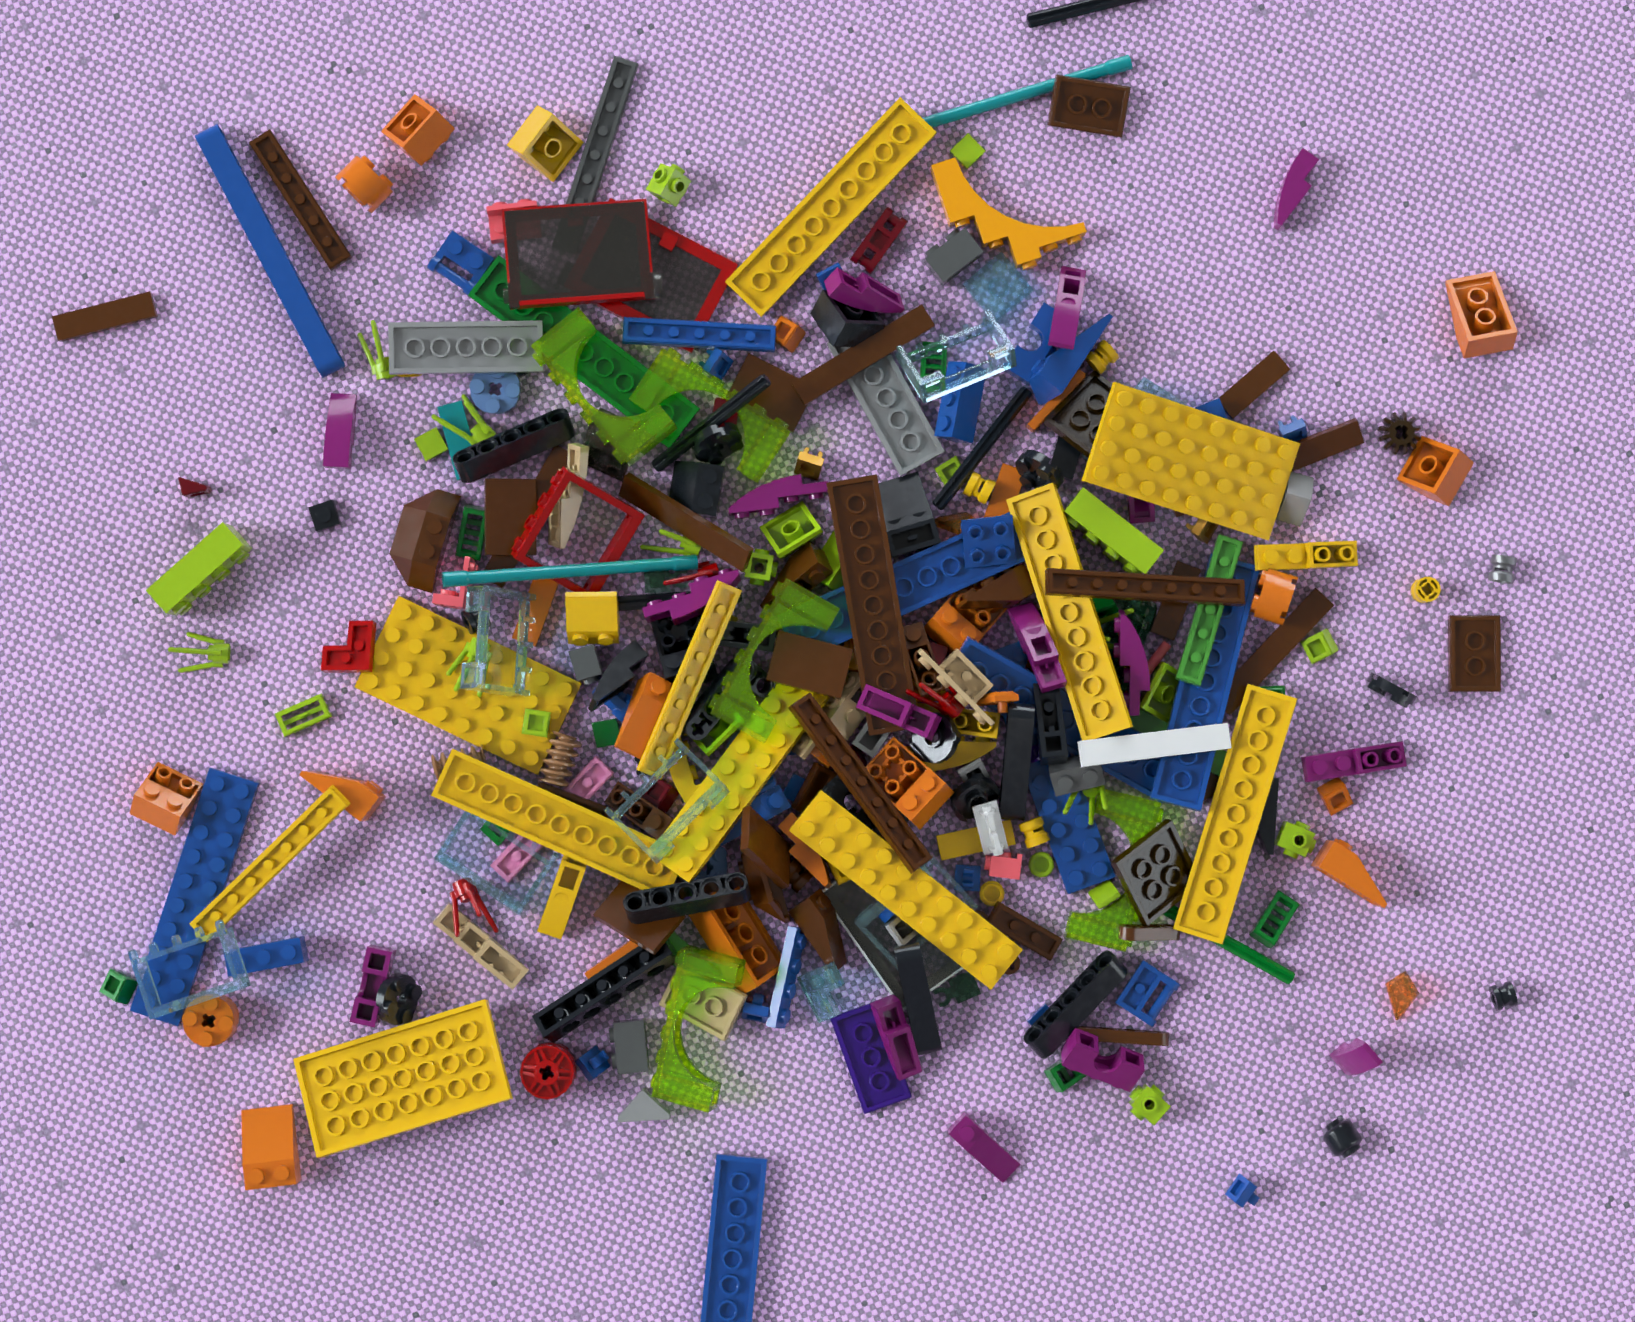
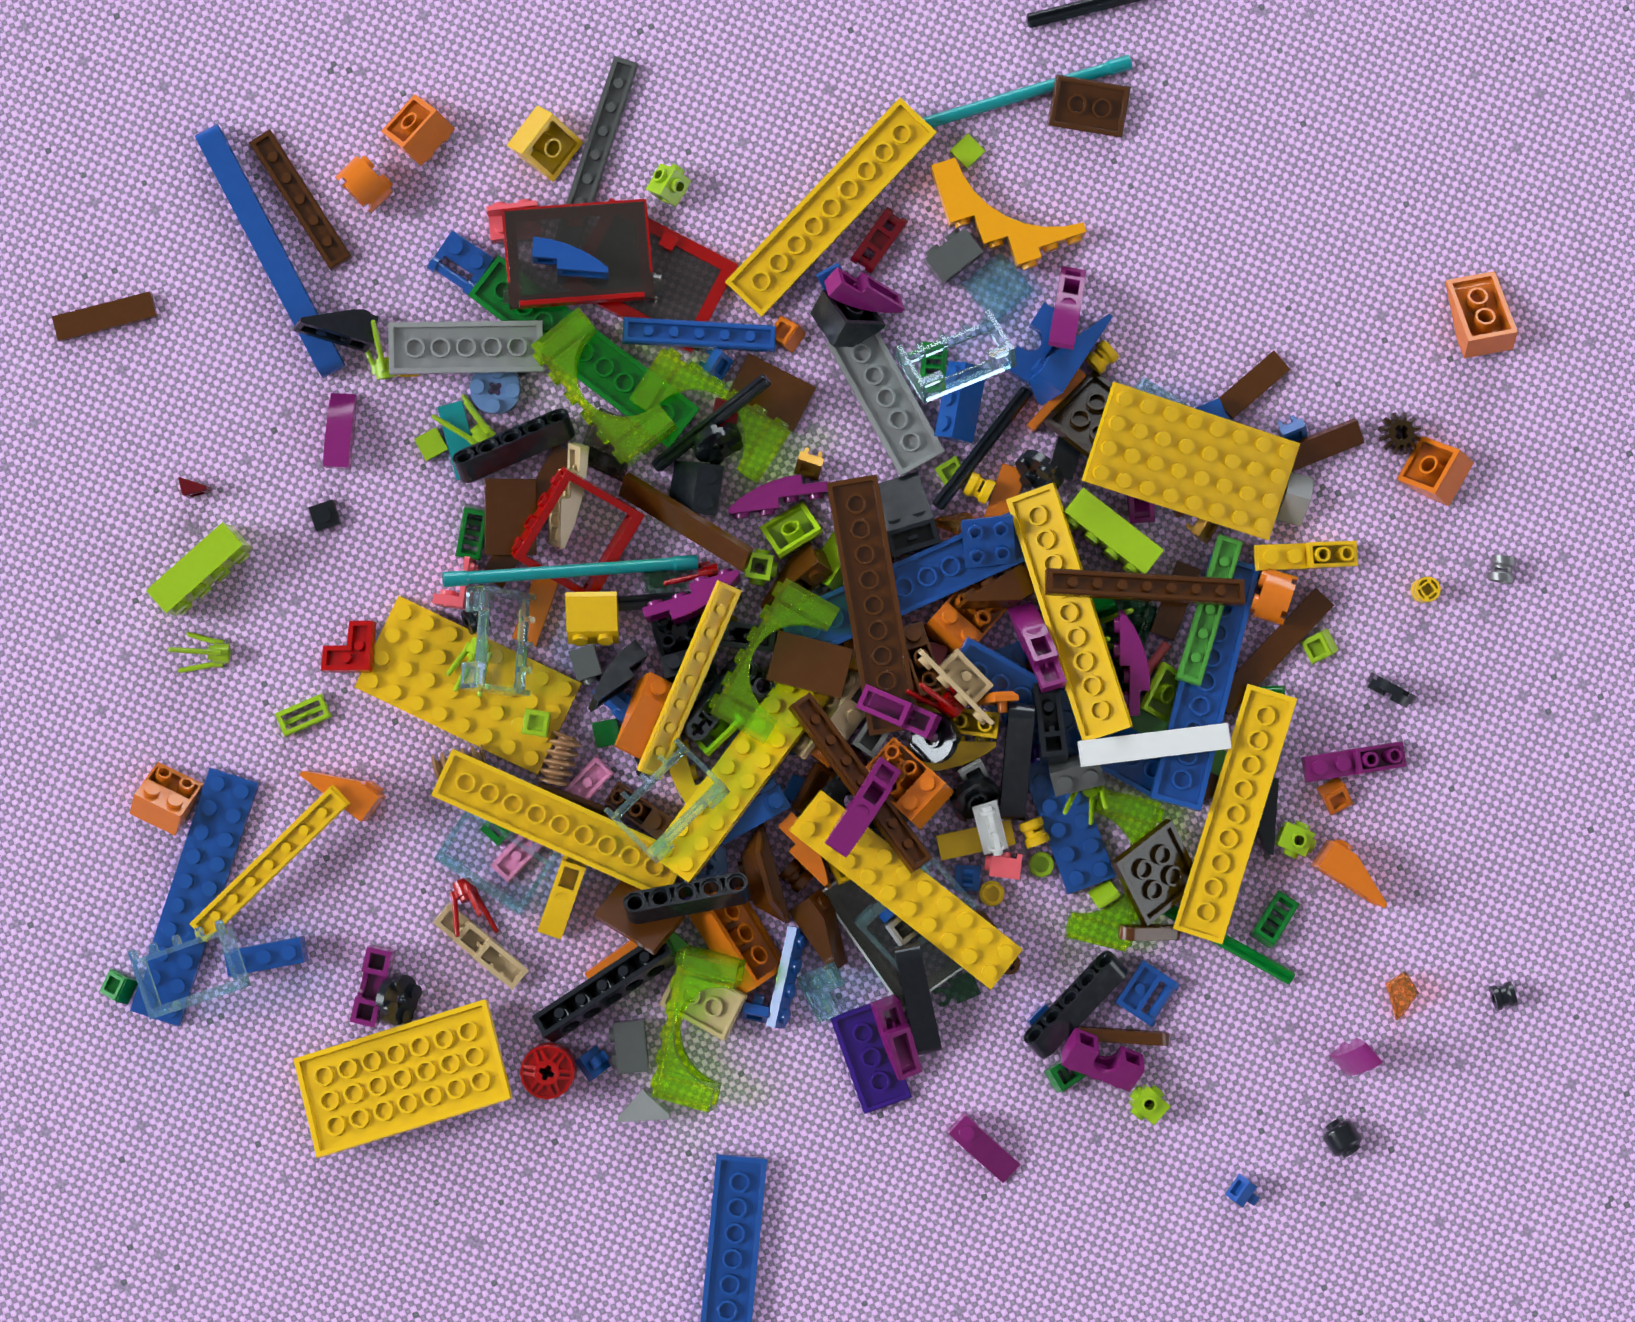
orange brick [182,993,239,1047] -> none
orange slope [241,1104,302,1190] -> none
reddish brown wedge [389,489,462,593] -> none
lime plant [640,529,701,556] -> none
dark red slope [641,777,679,812] -> none
reddish brown tile [740,806,791,890] -> none
reddish brown tile [792,304,935,406] -> none
reddish brown tile [987,901,1063,961] -> none
magenta slope [1274,148,1319,230] -> none
reddish brown tile [1448,615,1501,692] -> none
none -> black slope [293,309,379,352]
none -> blue slope [532,237,609,279]
none -> magenta slope [825,757,901,857]

